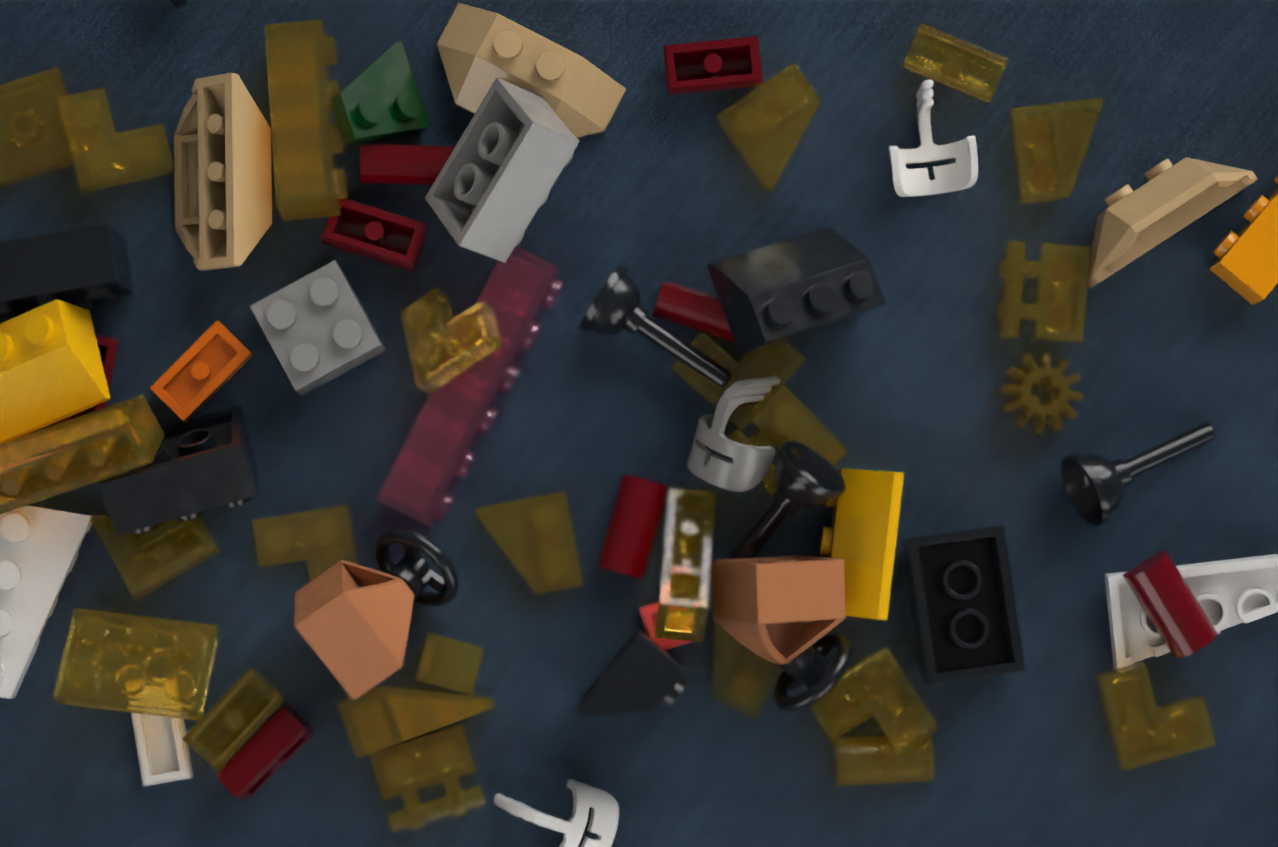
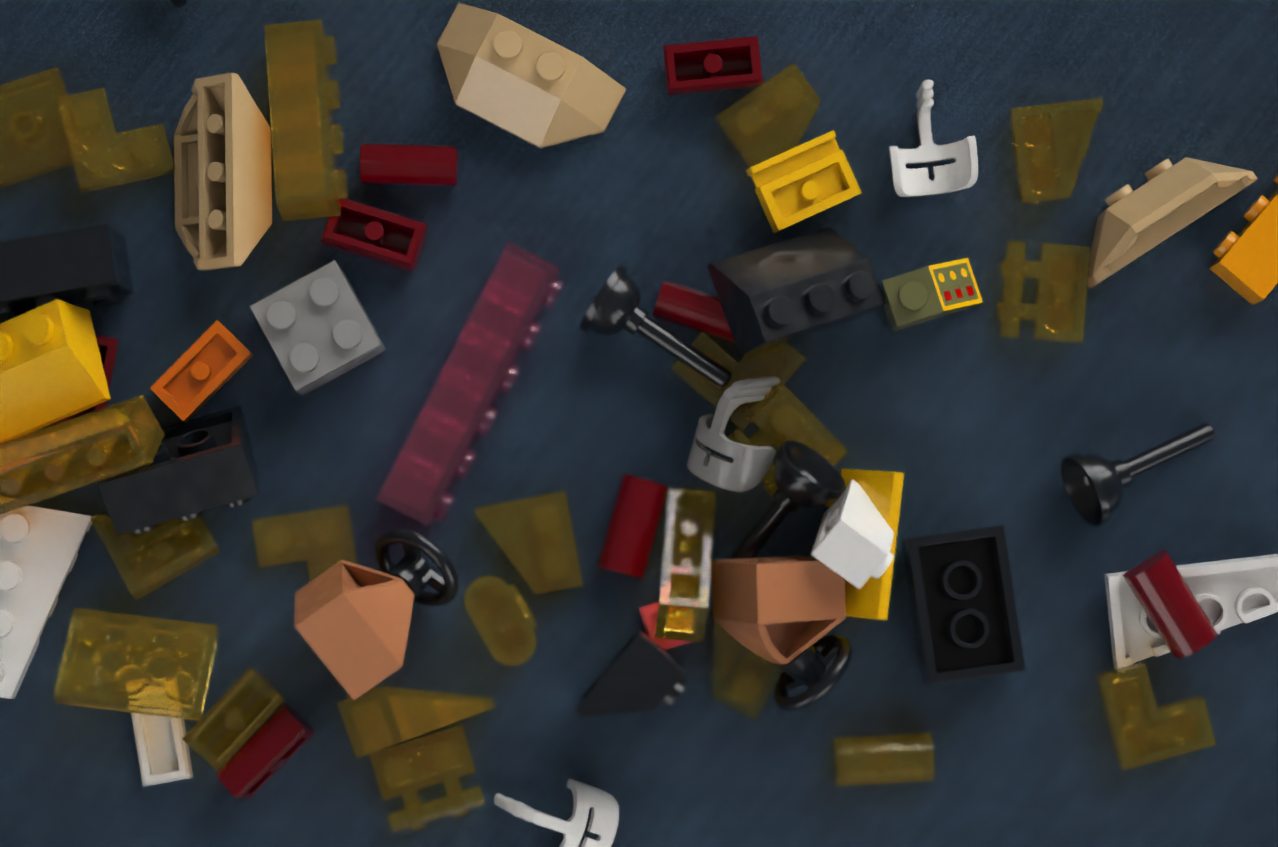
dark green wing [330,42,430,145] -> none
clear yellow plate [400,288,502,394] -> none
clear yellow panel [415,632,484,695] -> none
light grey brick [425,78,580,263] -> none
clear yellow plate [809,647,939,755] -> none
clear yellow brick [902,22,1009,104] -> none
clear yellow gear [1000,352,1084,434] -> none
none -> clear yellow bracket [464,576,540,666]
none -> yellow plate [745,130,862,233]
none -> white slope [811,479,894,589]
none -> olive slope [879,258,983,333]

